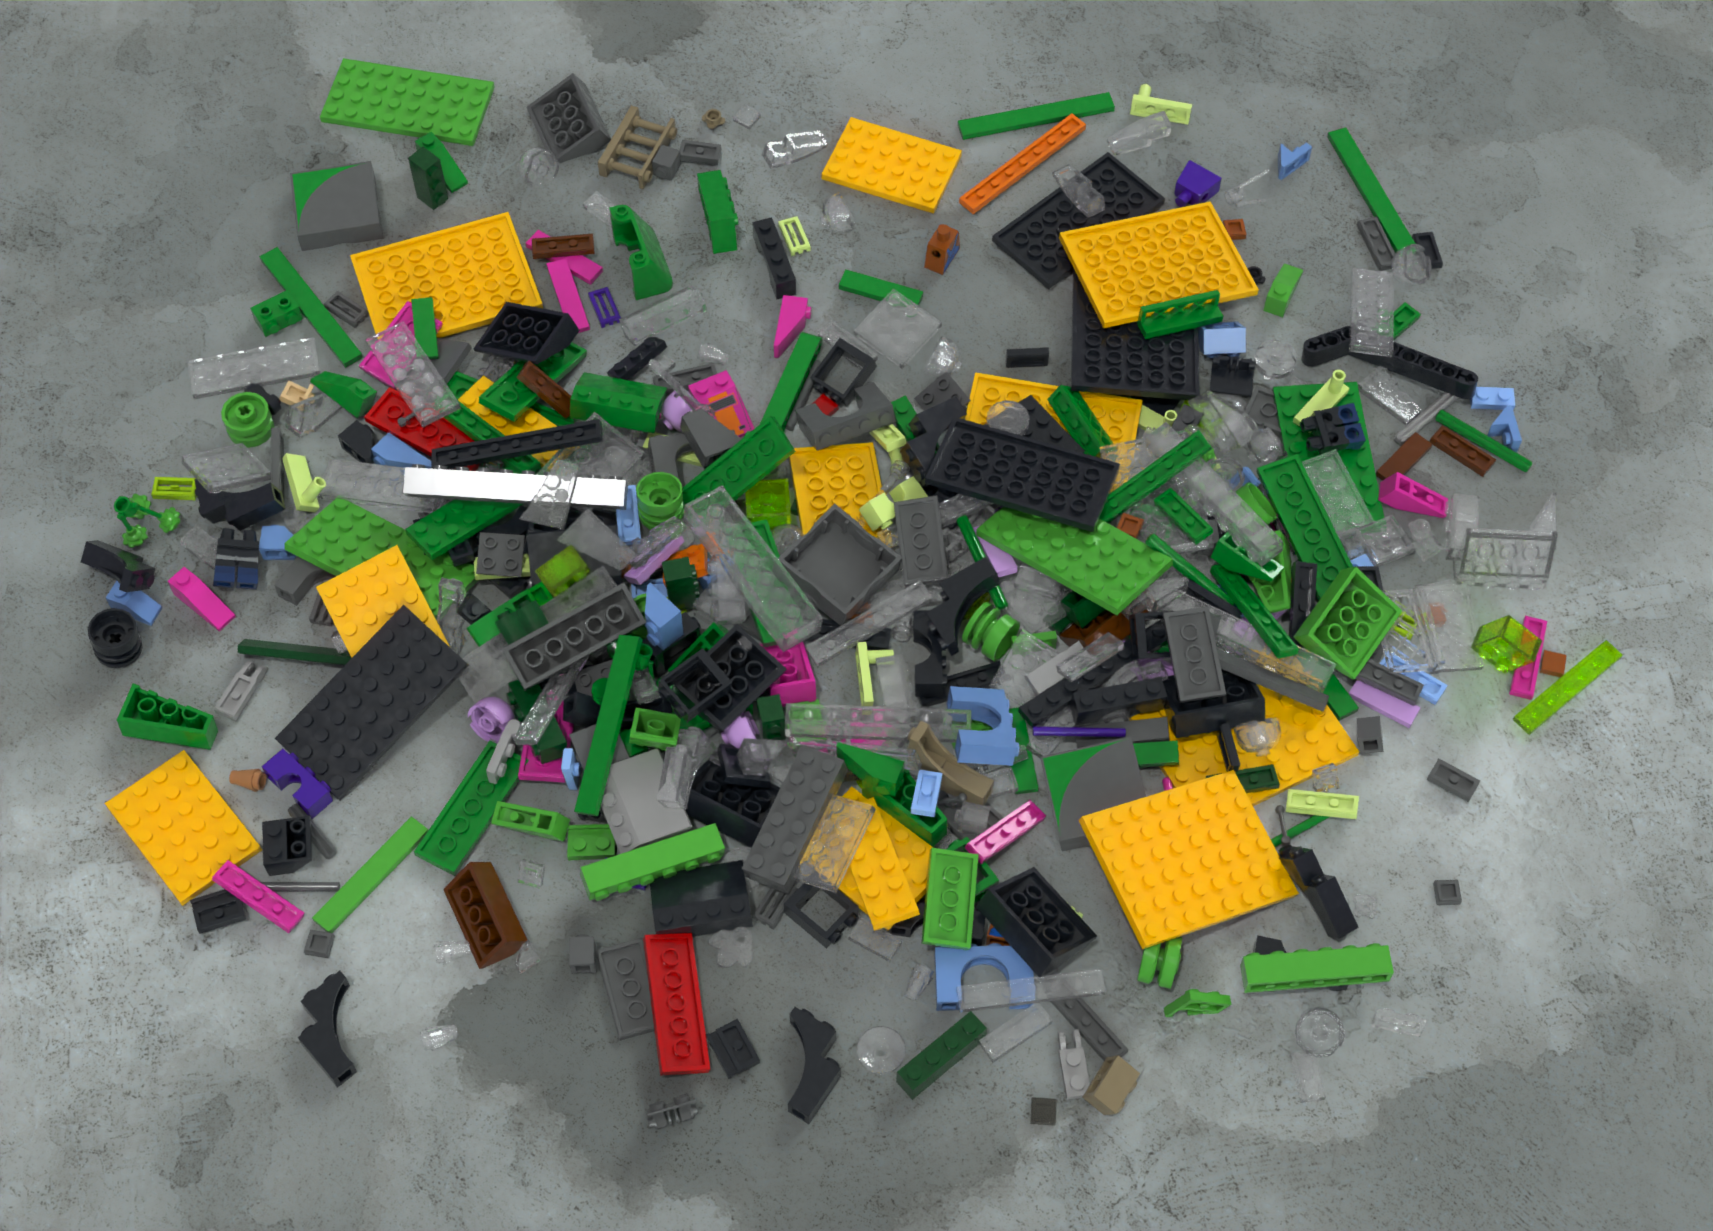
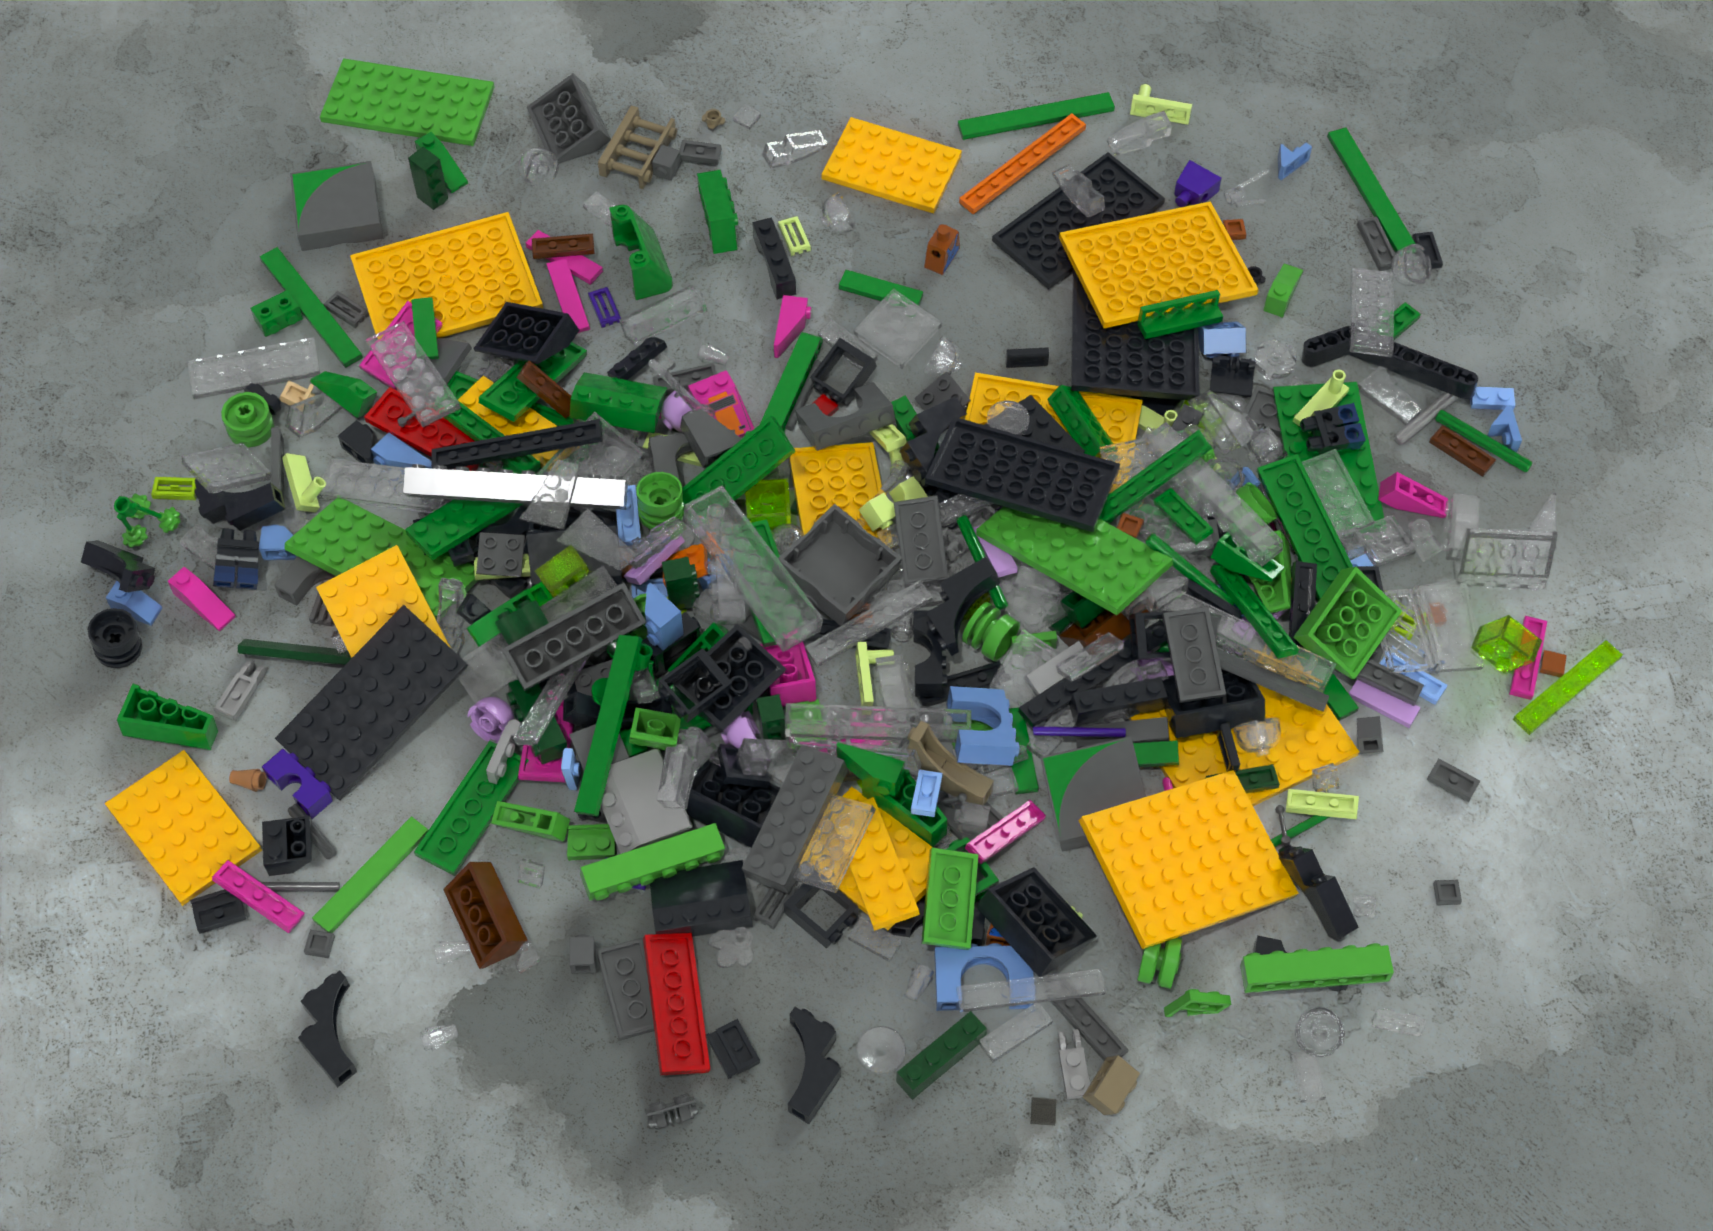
reddish brown tile [1376,432,1433,480] -> none

